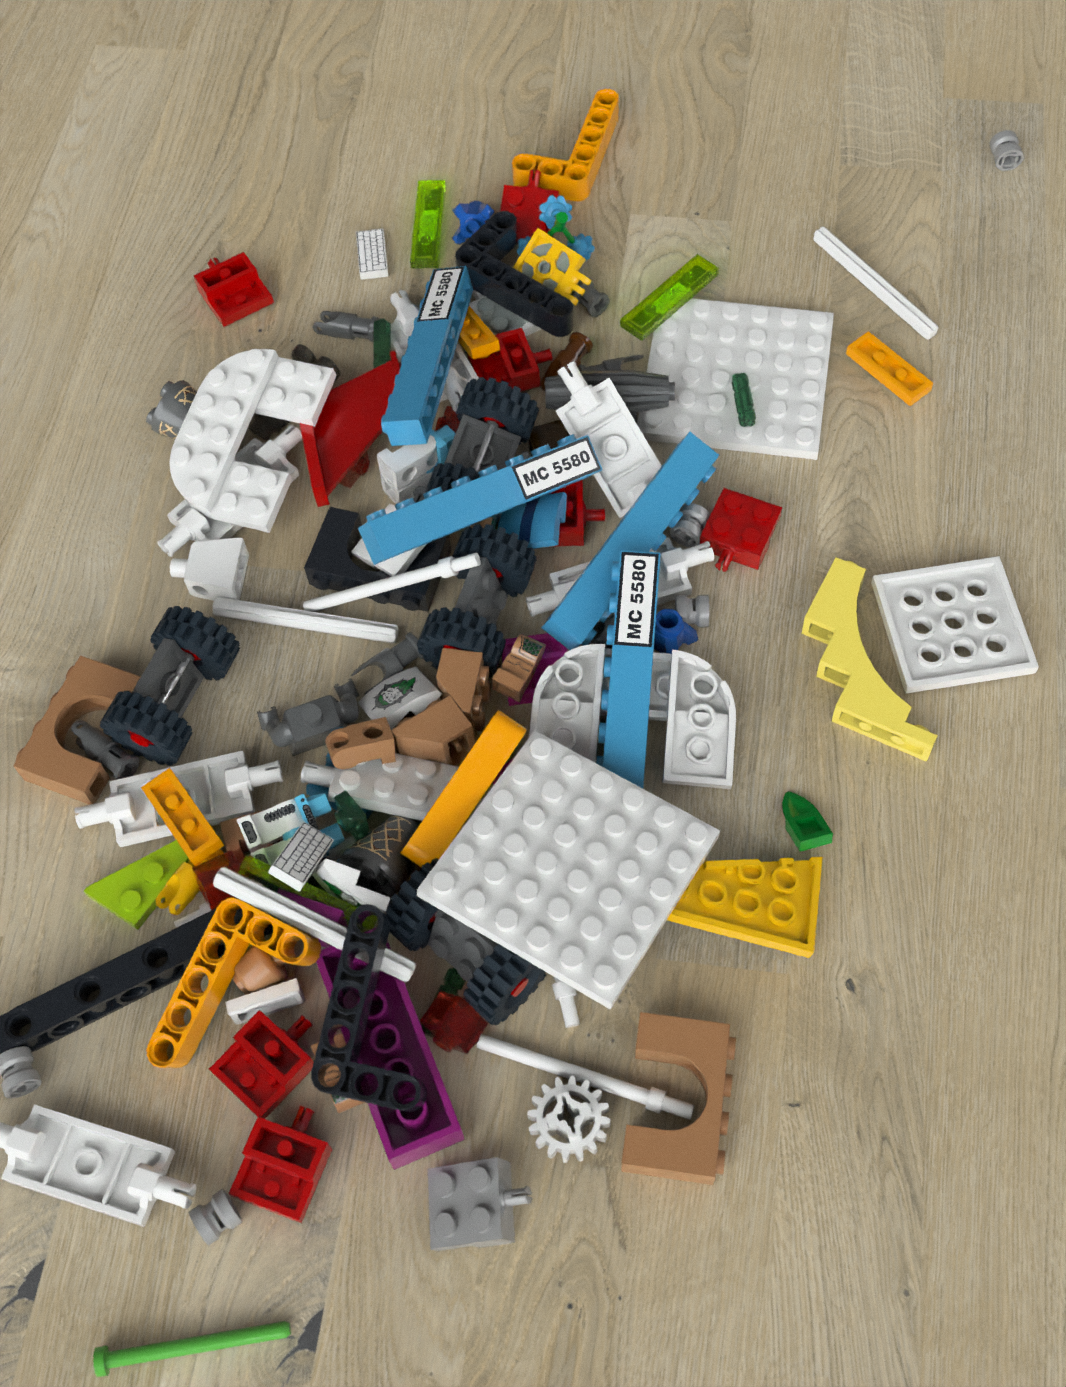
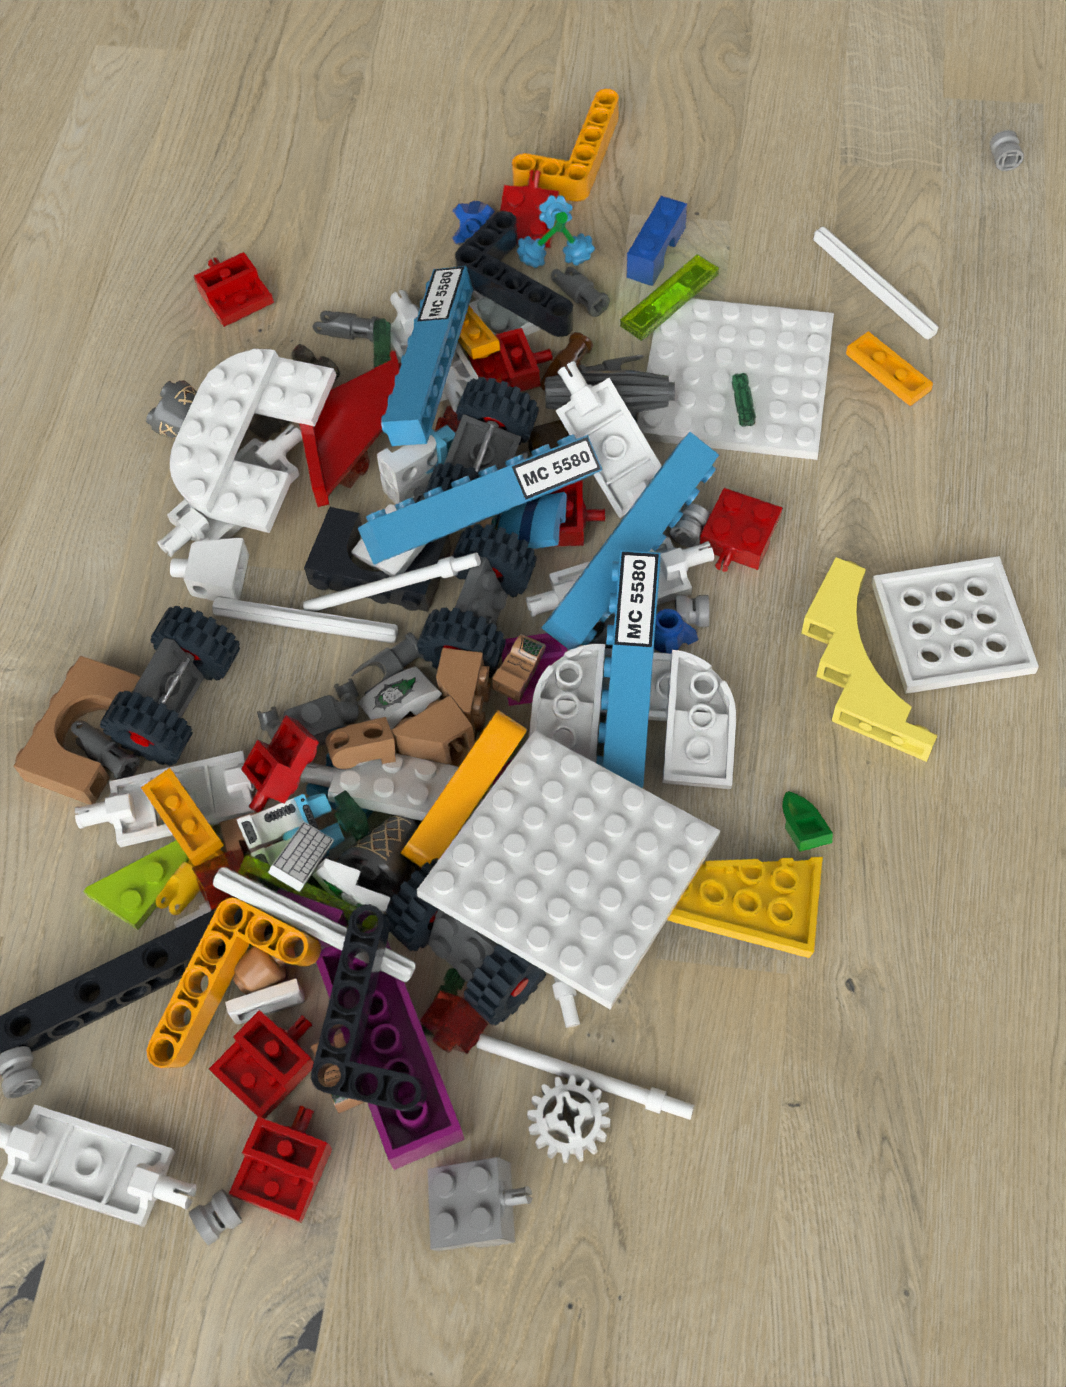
bright green bar [93,1321,291,1377] -> none
white tile [356,229,389,280] -> none
clear neon green tile [410,180,446,269] -> none
yellow piece [513,228,592,306] -> none
medium nougat arch [621,1012,736,1185] -> none
none -> red plate [241,715,319,813]
none -> blue arch [627,196,687,286]

